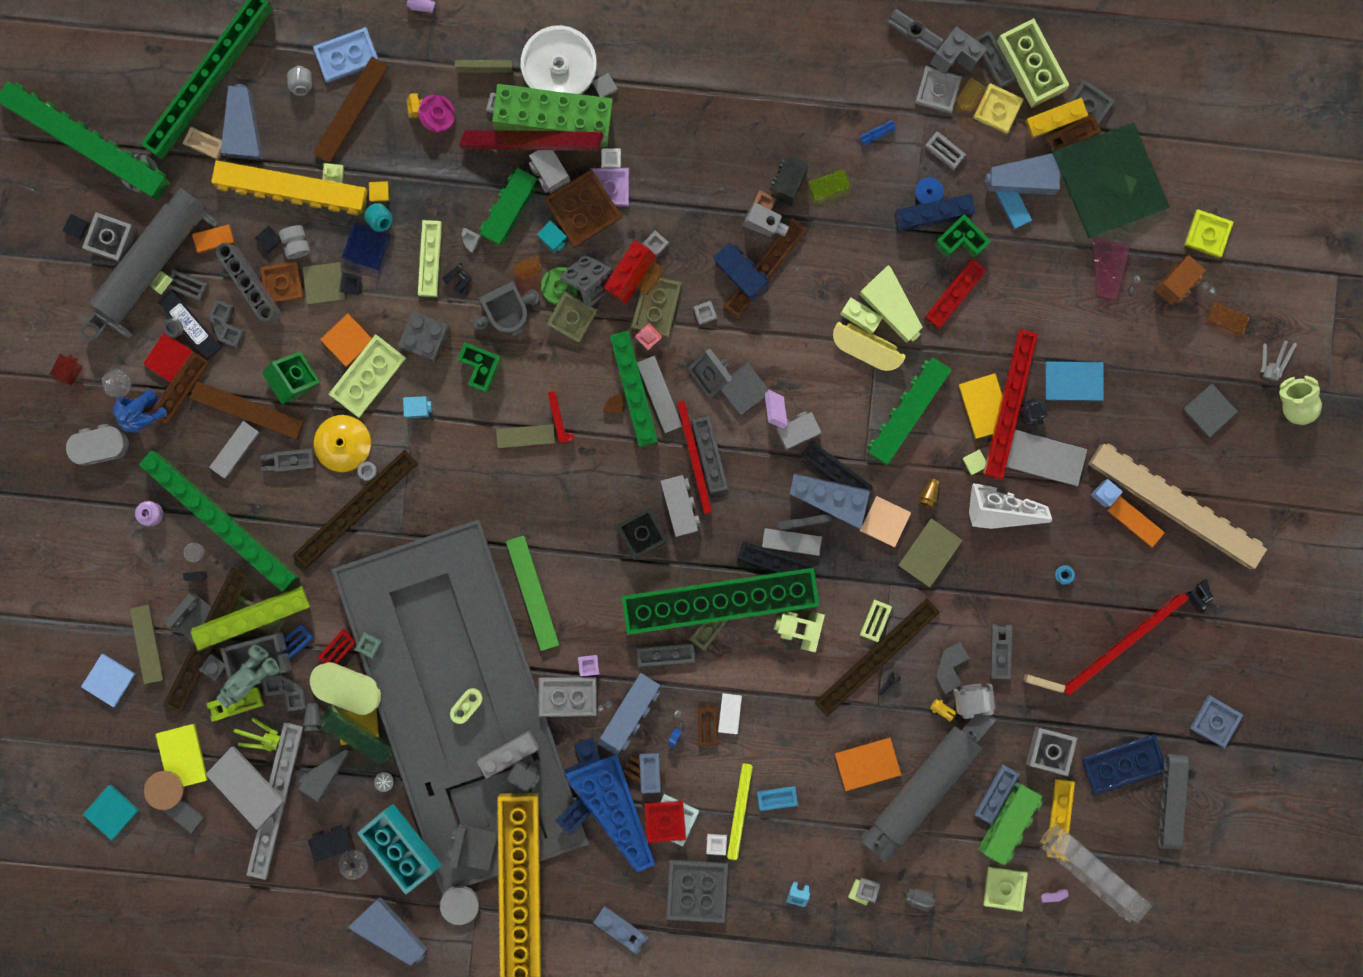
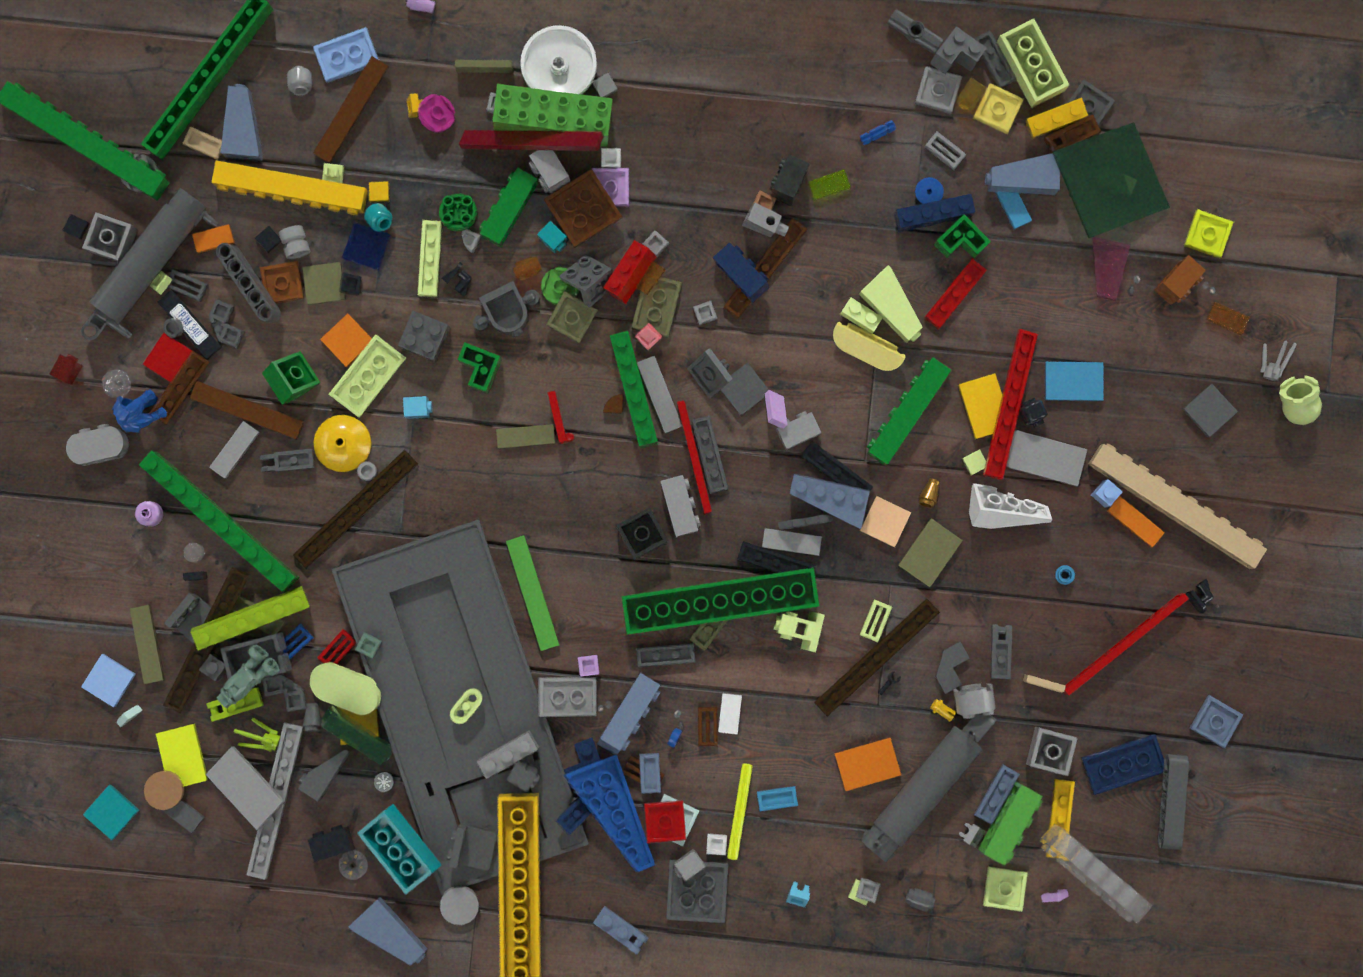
none -> light aqua tile [116,705,142,727]
none -> green tile [439,194,478,231]
none -> light grey brick [674,849,705,880]
none -> light grey tile [959,823,986,848]

